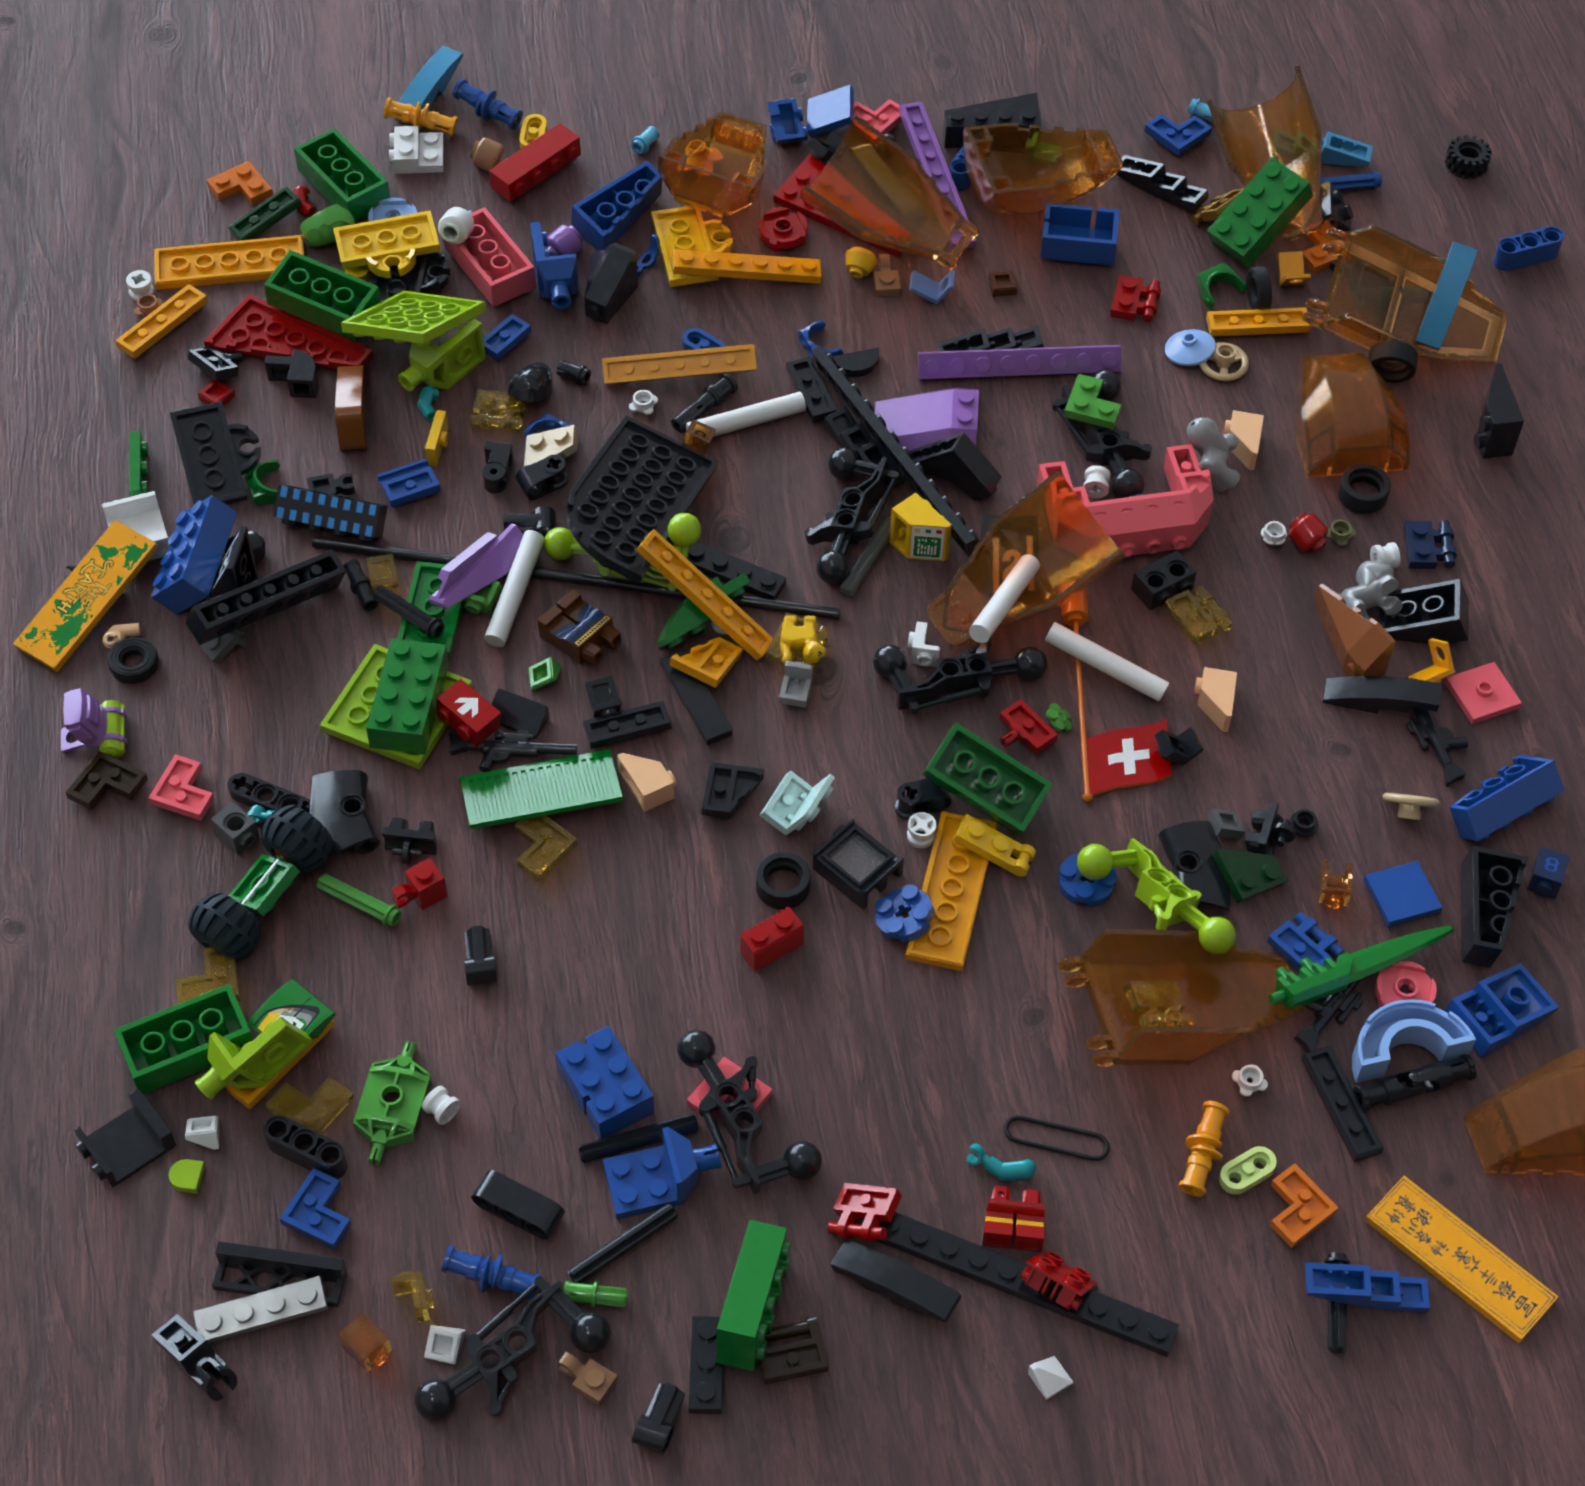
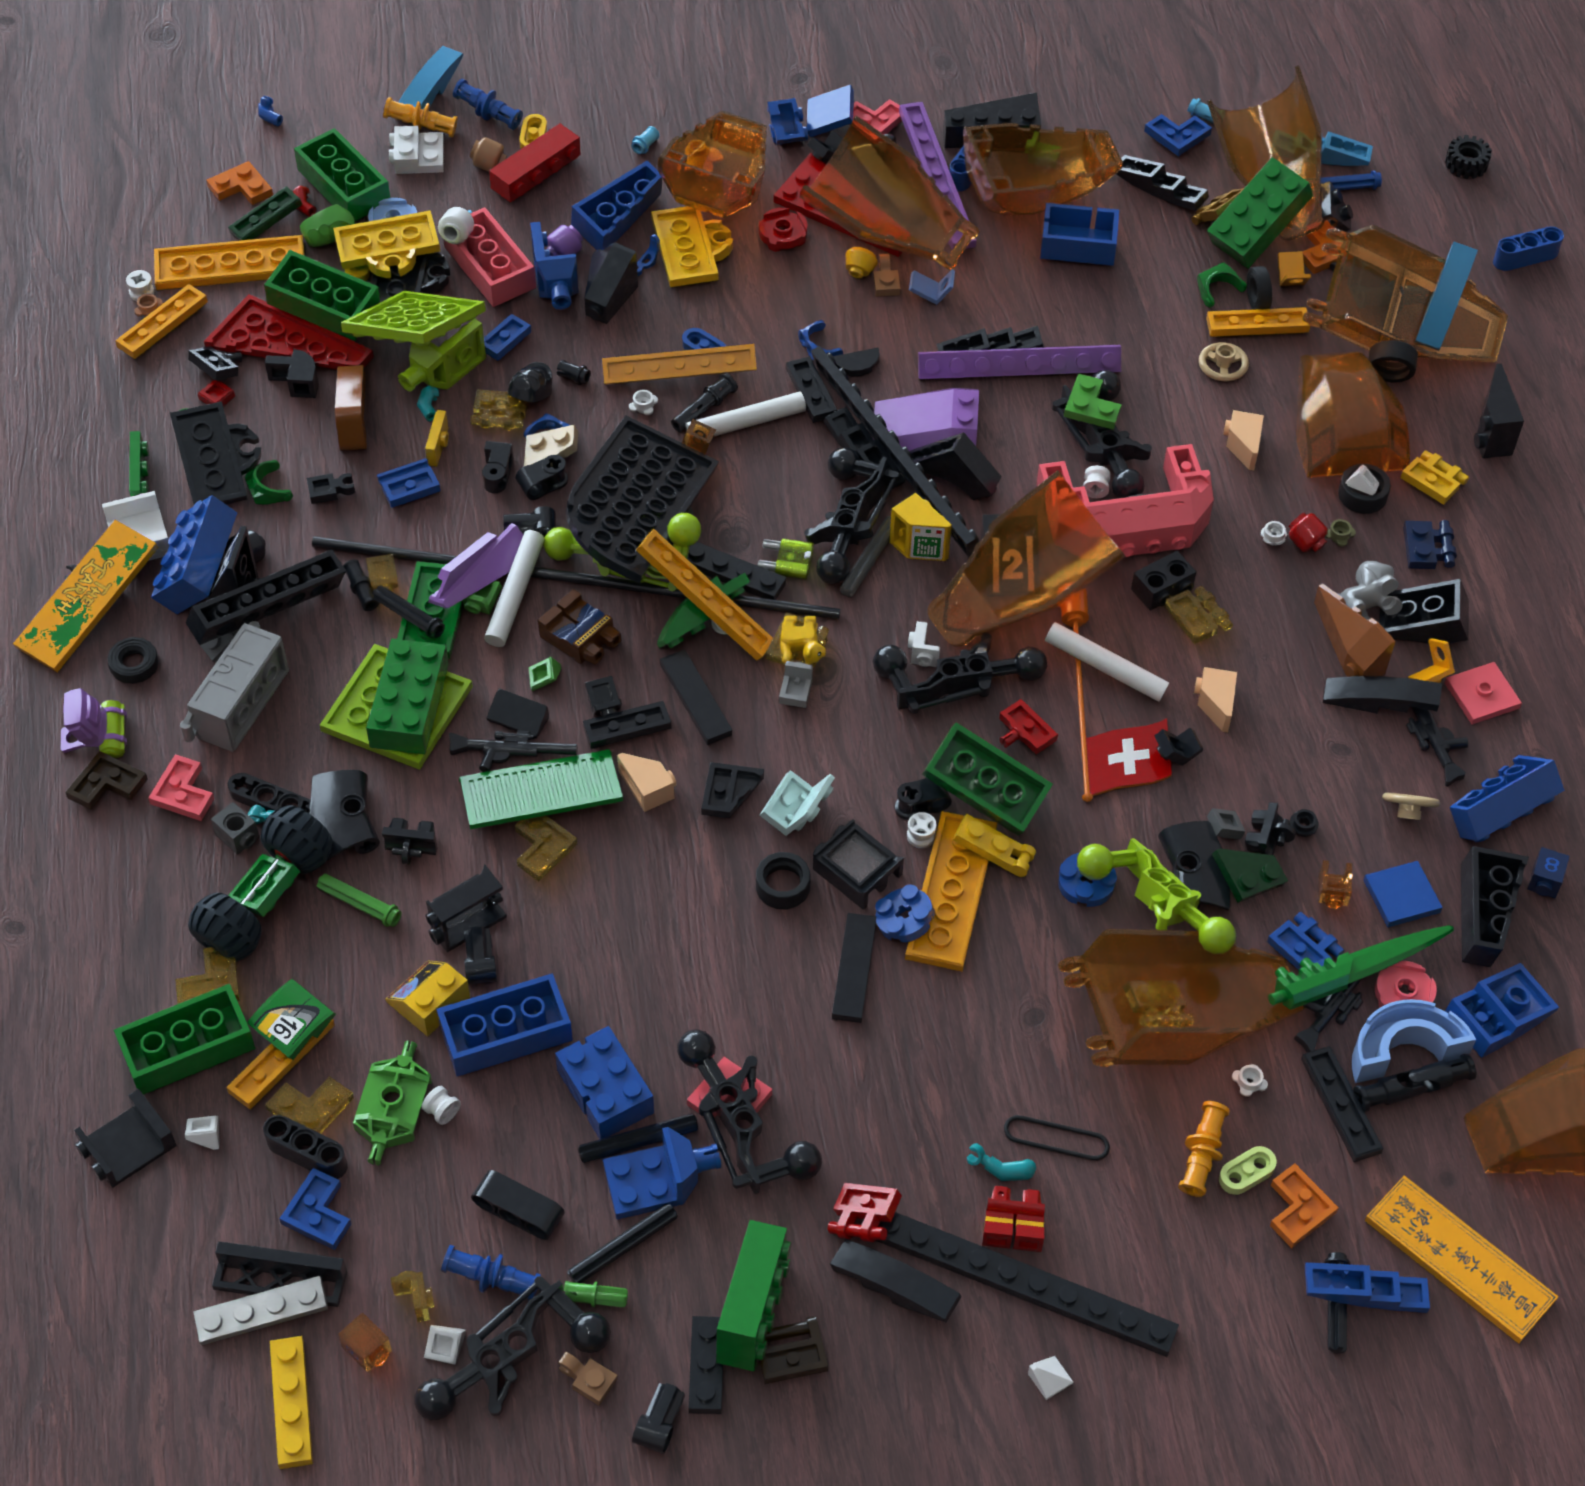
light nougat arm [102,623,141,649] -> none
black plate [151,1314,237,1401] -> none
lime tile [169,1159,205,1194] -> none
lime plate [195,1017,314,1100] -> none
black brick [273,485,388,541] -> none
red brick [391,858,448,910] -> none
red brick [436,679,501,747] -> none
light orange wing [669,637,743,688] -> none
light orange plate [672,249,822,284] -> none
red brick [740,907,804,971] -> none
white piece [969,554,1040,643] -> none
reddish brown tile [988,271,1017,297] -> none
red hinge [1020,1251,1097,1311] -> none
bright green plant [1046,703,1072,731] -> none
red plate [1110,275,1161,321] -> none
light blue dish [1165,329,1216,366] -> none
light grey animal [1187,417,1240,493] -> none
white wheel [1370,542,1400,569] -> none
none -> light grey container [180,621,289,752]
none -> blue arm [258,96,283,126]
none -> yellow plate [270,1336,313,1469]
none -> yellow slope [385,960,470,1037]
none -> black window [425,864,507,953]
none -> blue brick [436,973,573,1077]
none -> clear neon green piece [758,538,814,579]
none -> black tile [832,913,877,1023]
none -> white slope [1345,465,1379,495]
none -> yellow plate [1400,450,1469,505]

